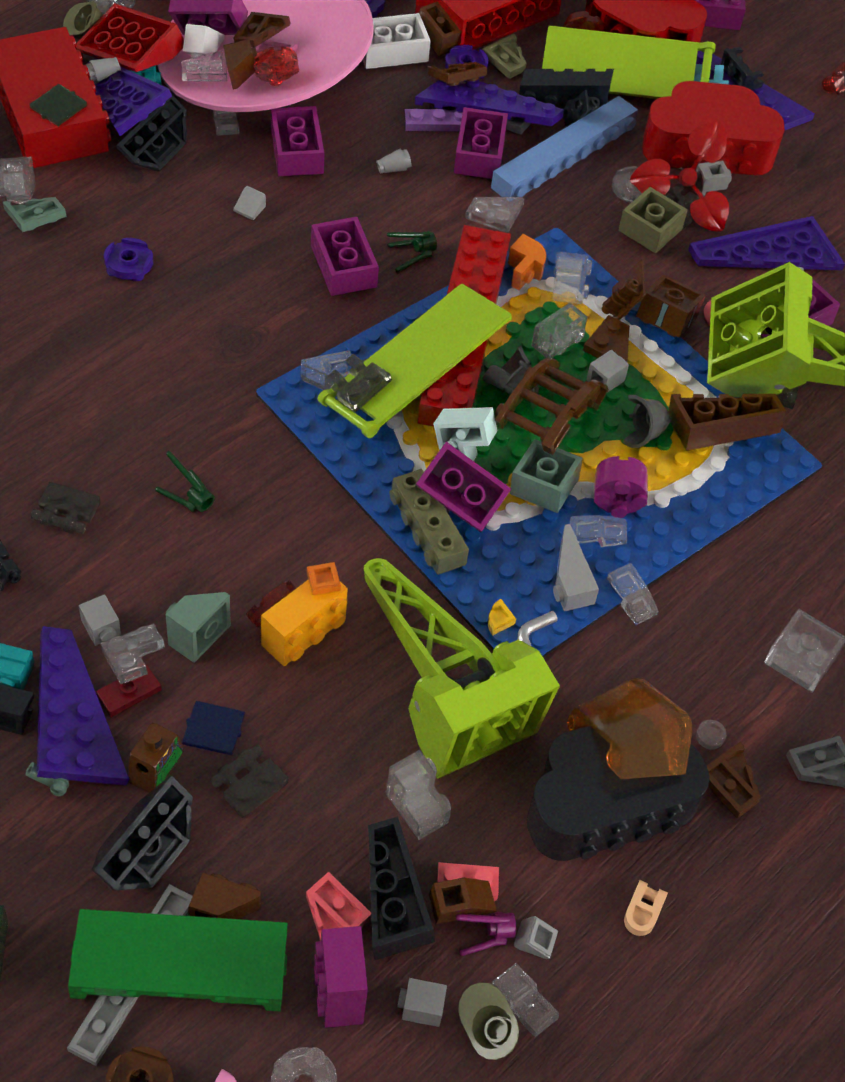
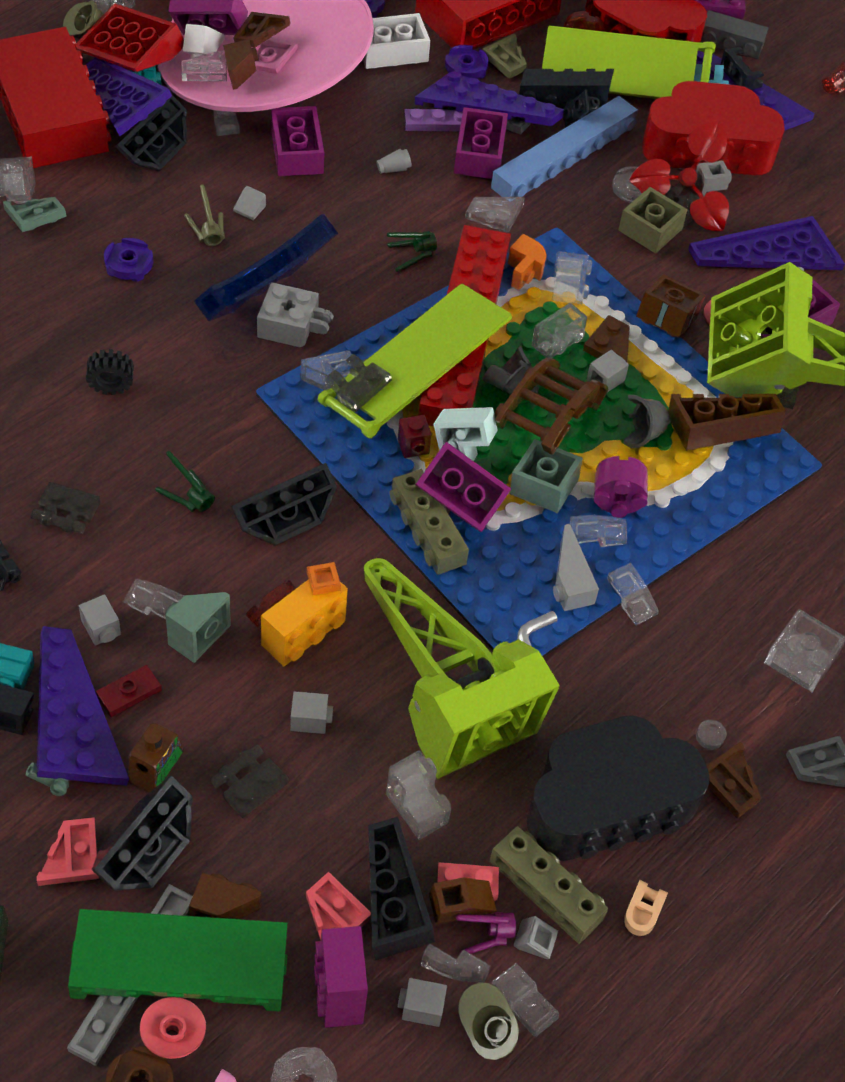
clear green piece [30,84,87,126] -> none
light grey cone [86,57,121,83] -> none
clear plate [100,623,165,684] -> none
clear blue piece [182,701,245,755] -> none
clear red plate [253,46,299,86] -> none
magenta brick [311,217,379,296] -> none
reddish brown slope [419,1,461,56] -> none
reddish brown wing [428,62,487,86] -> none
yellow tile [488,599,516,636] -> none
clear orange windscreen [567,678,692,779] -> none
reddish brown hinge [602,259,646,320] -> none
none -> coral wing [37,817,99,886]
none -> black tyre [86,349,134,395]
none -> clear slope [123,579,184,619]
none -> coral dish [140,997,206,1059]
none -> olive plant [184,184,225,246]
none -> clear blue arch [194,214,339,321]
none -> black wedge [231,463,337,546]
none -> light grey hinge [257,282,334,347]
none -> light grey brick [290,691,333,734]
none -> dark red brick [398,414,432,458]
none -> clear slope [421,943,490,983]
none -> olive brick [489,826,608,944]
none -> dark grey brick [701,10,769,59]

